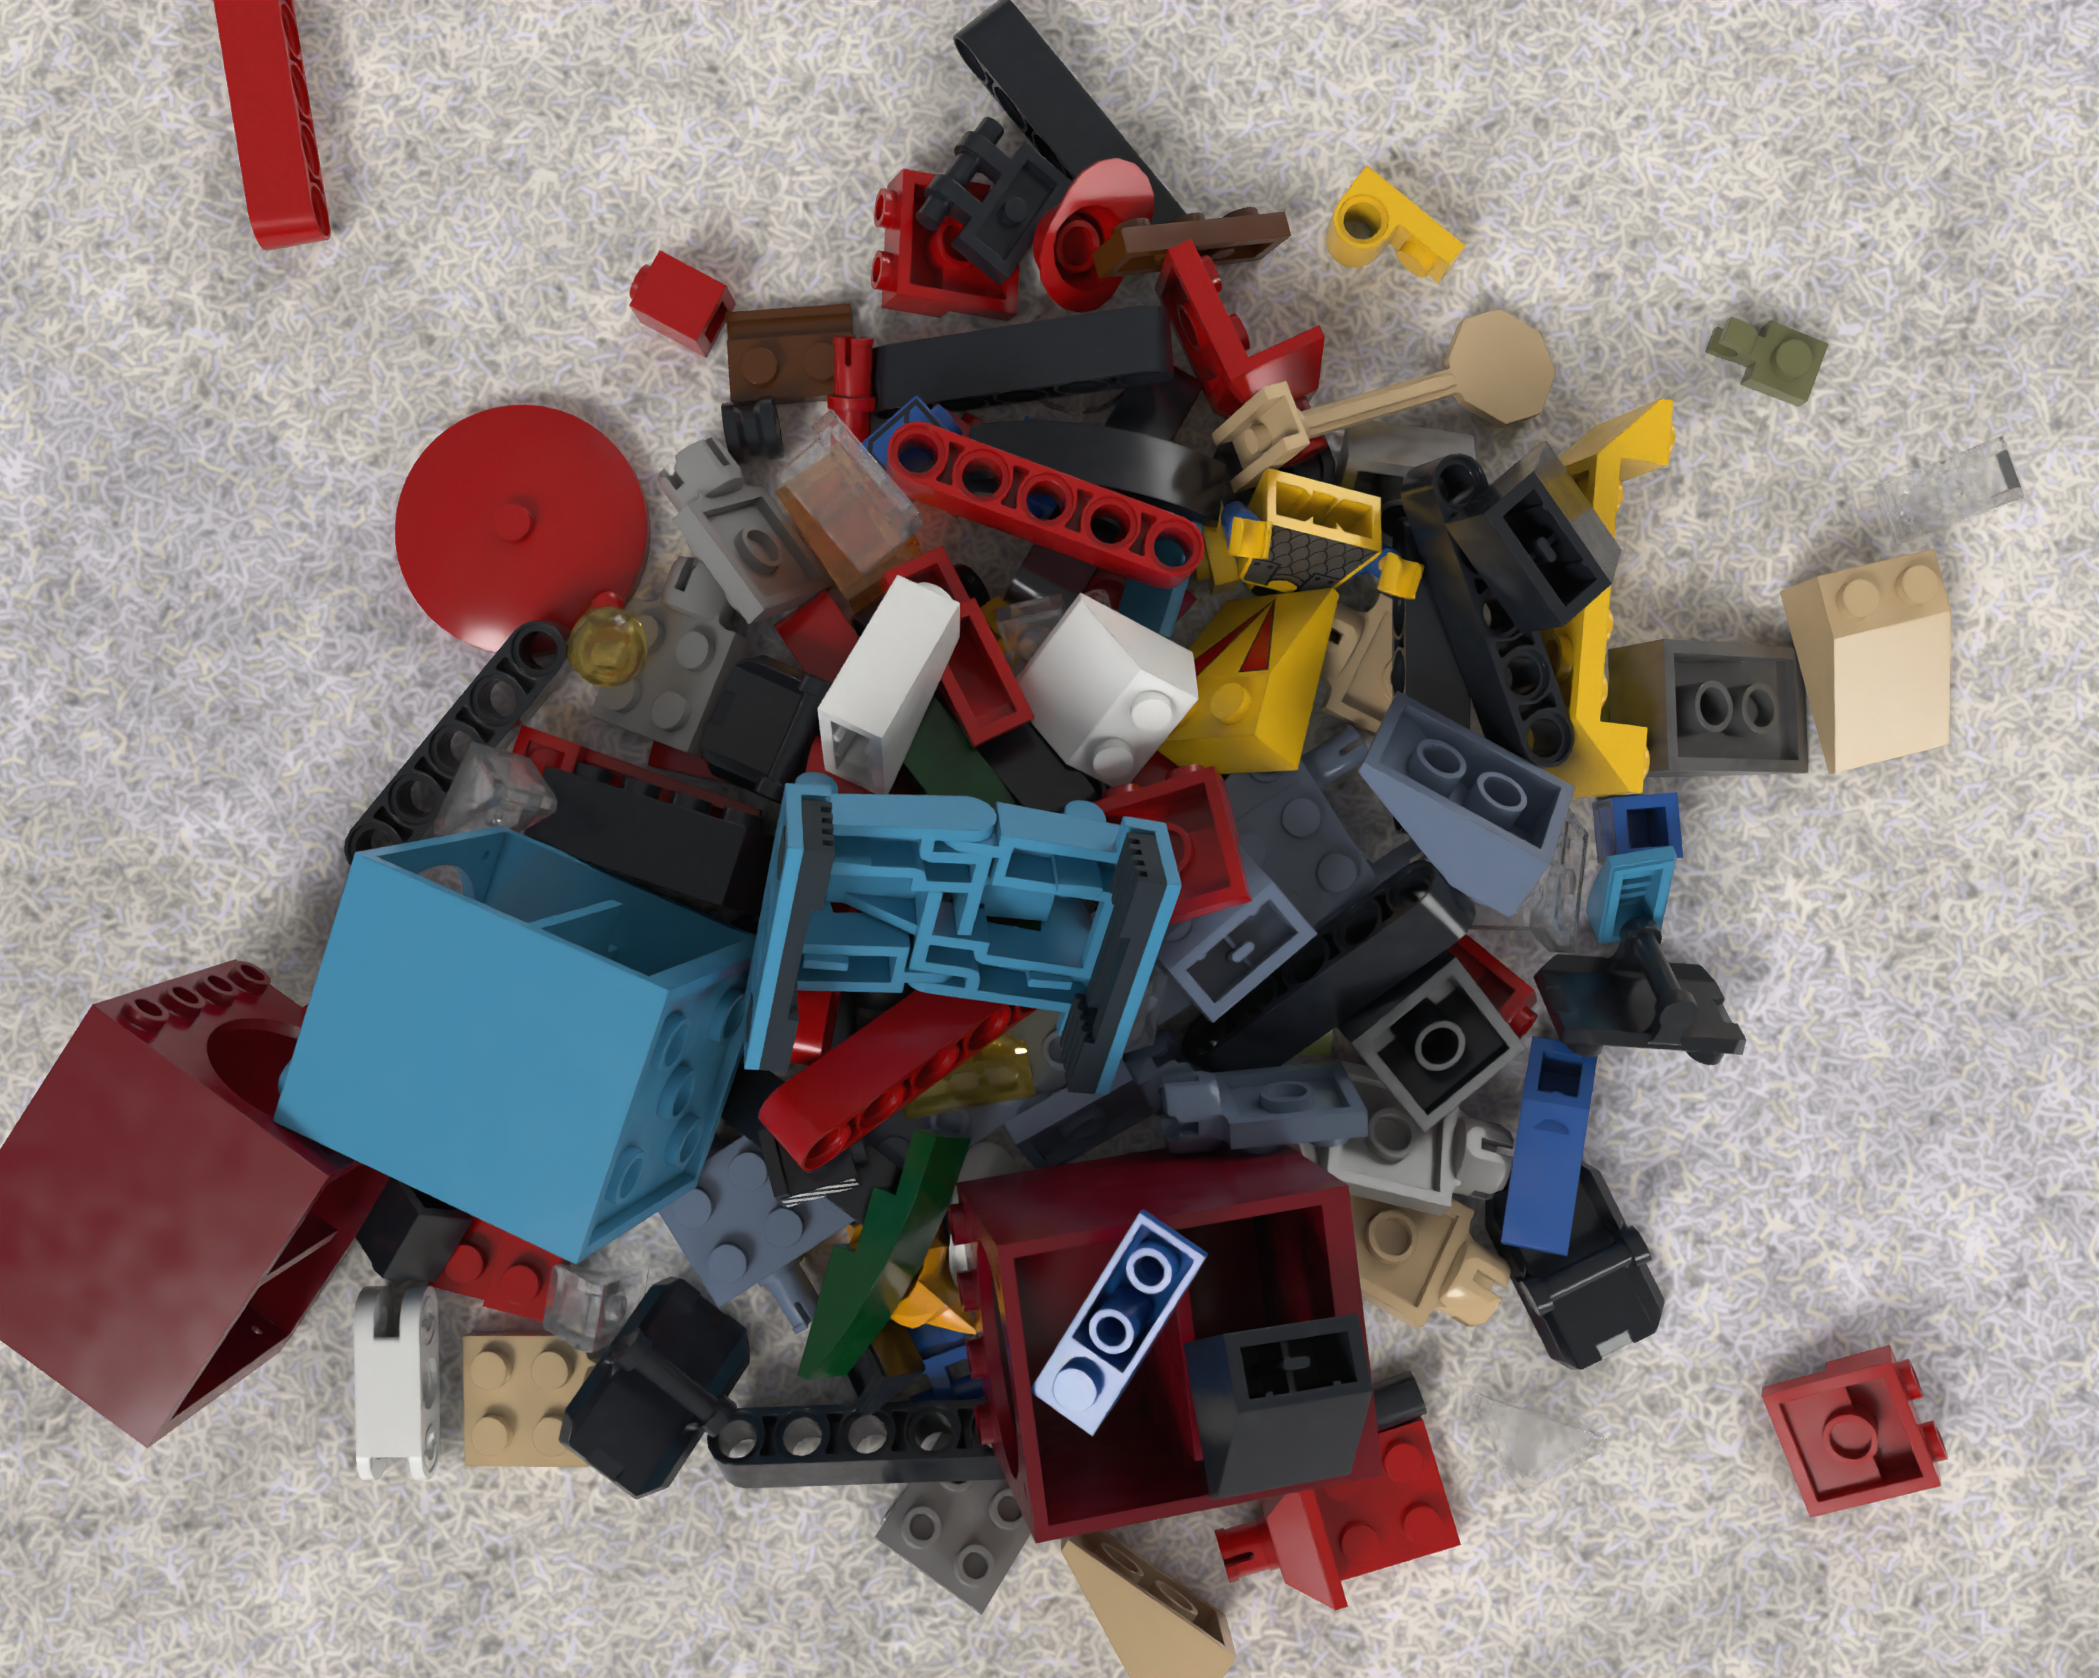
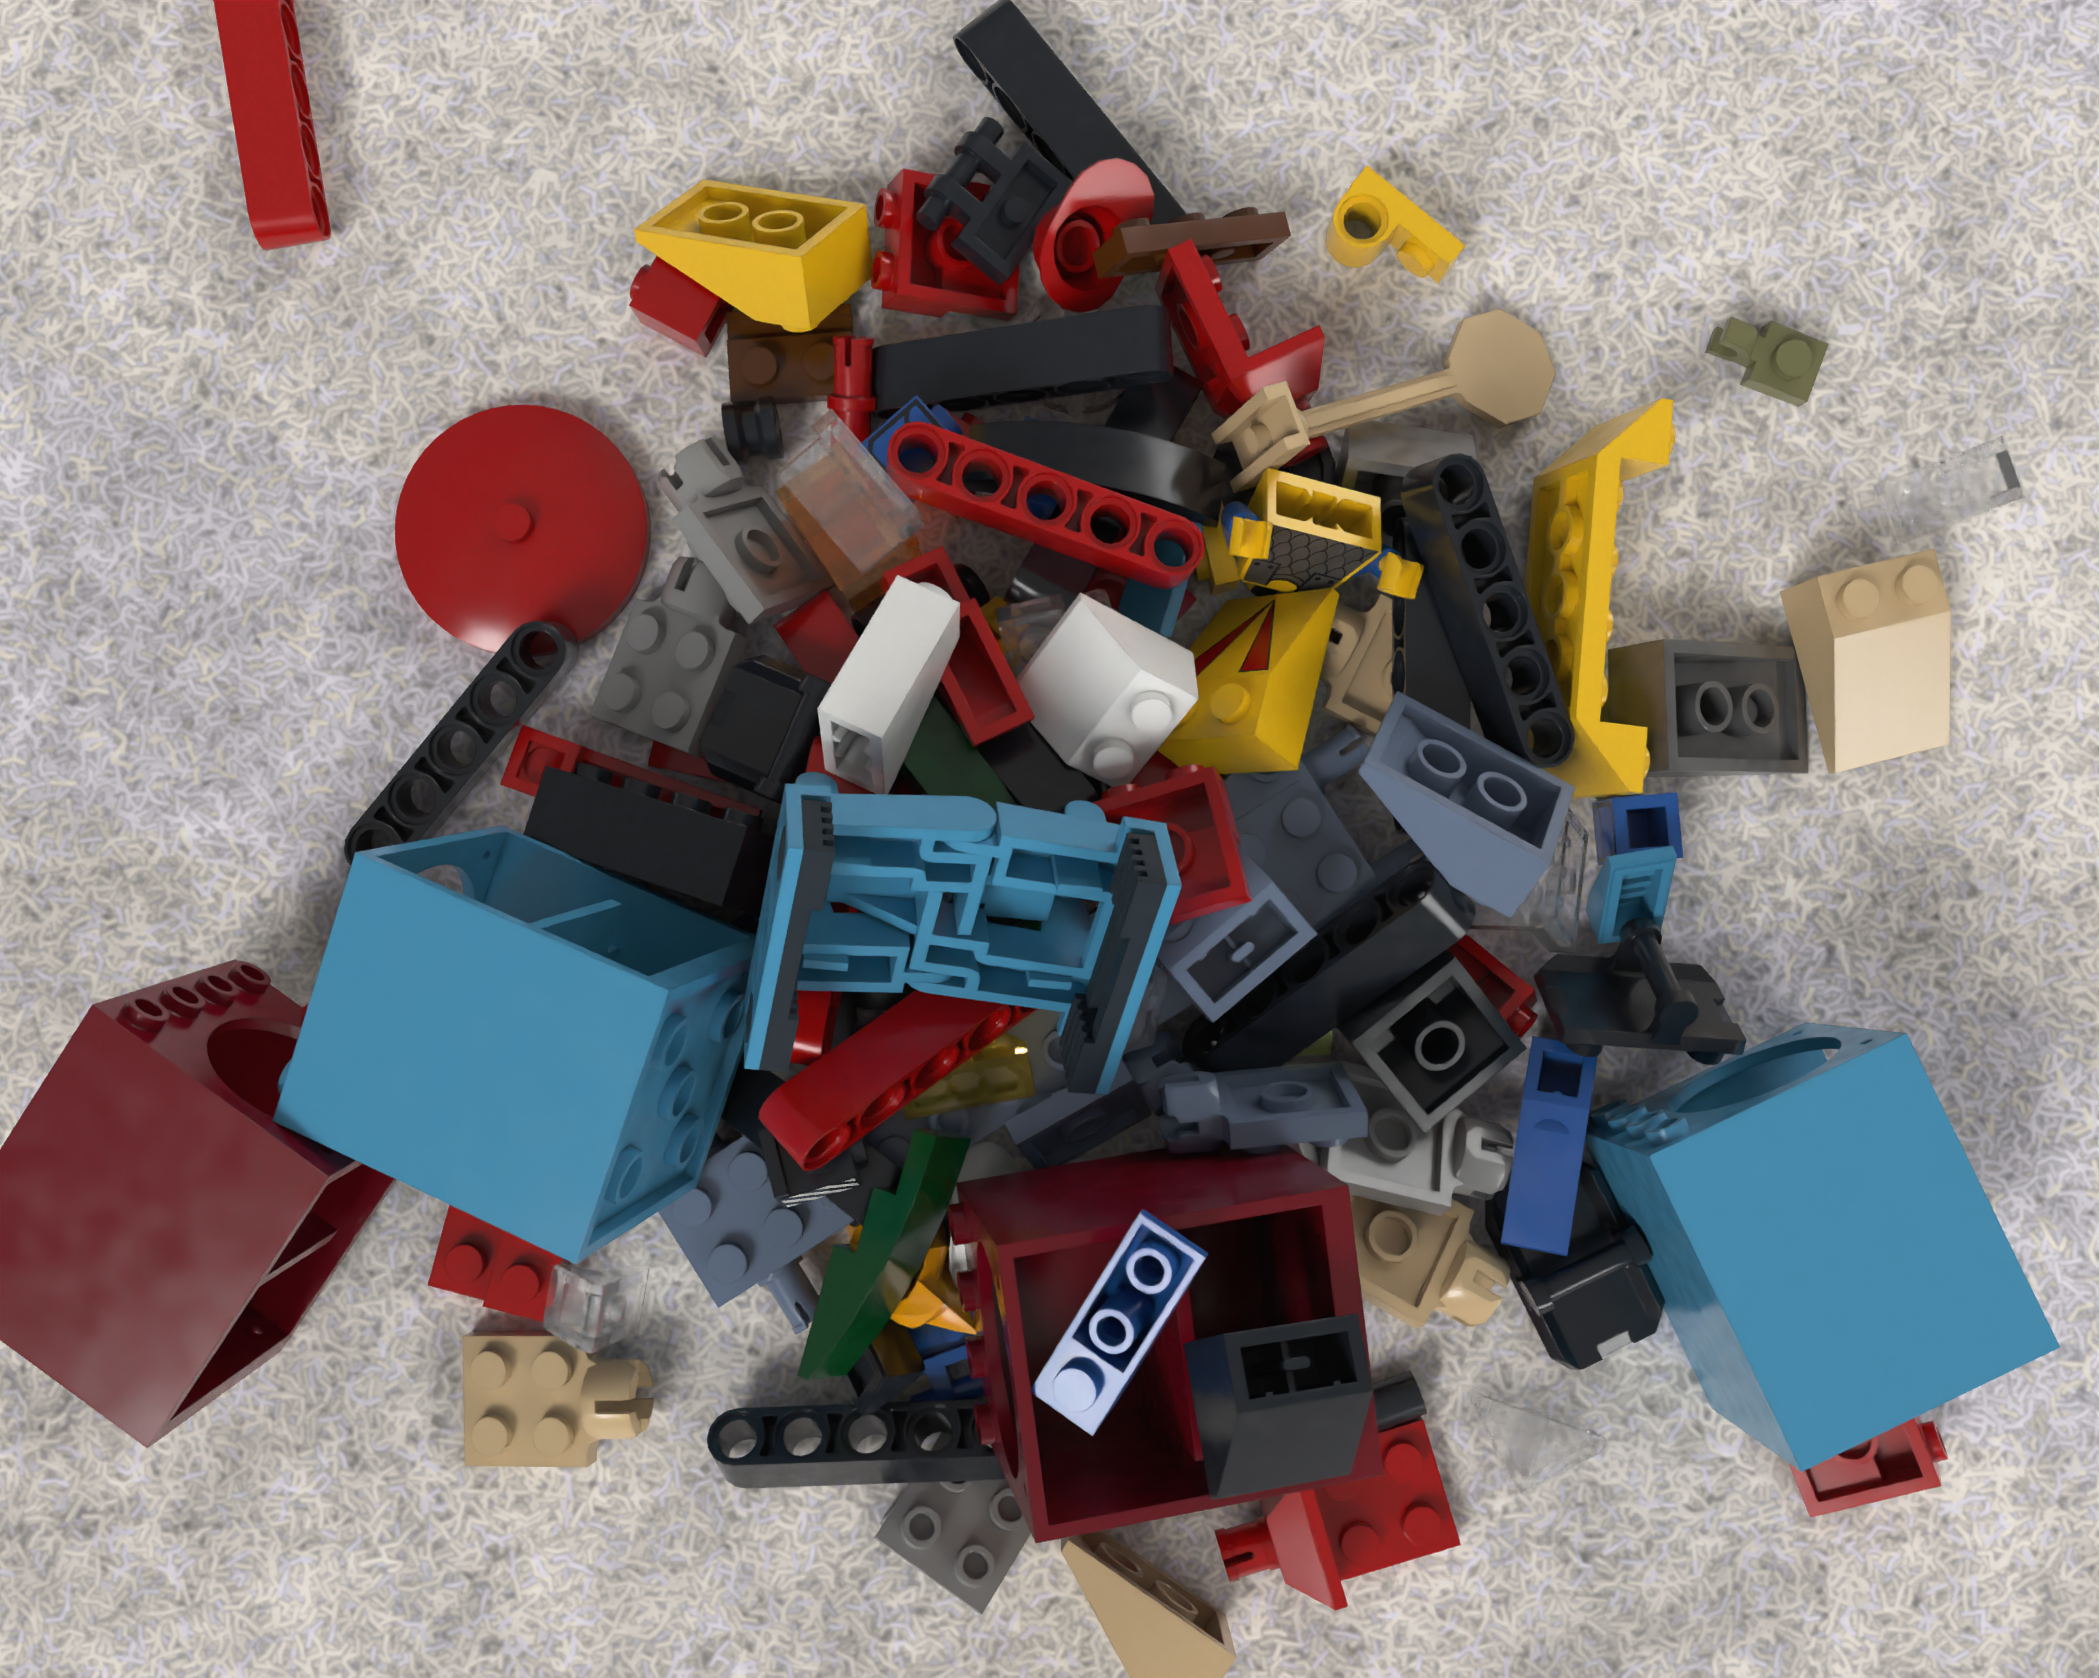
white piece [353,1286,440,1481] -> none
black brick [355,1177,473,1282] -> none
clear slope [434,742,557,836] -> none
black shield [559,1276,750,1499] -> none
clear yellow animal [567,591,648,688] -> none
black slope [1444,441,1621,633] -> none
none -> yellow slope [634,179,872,332]
none -> dark azure container [1584,1022,2060,1472]

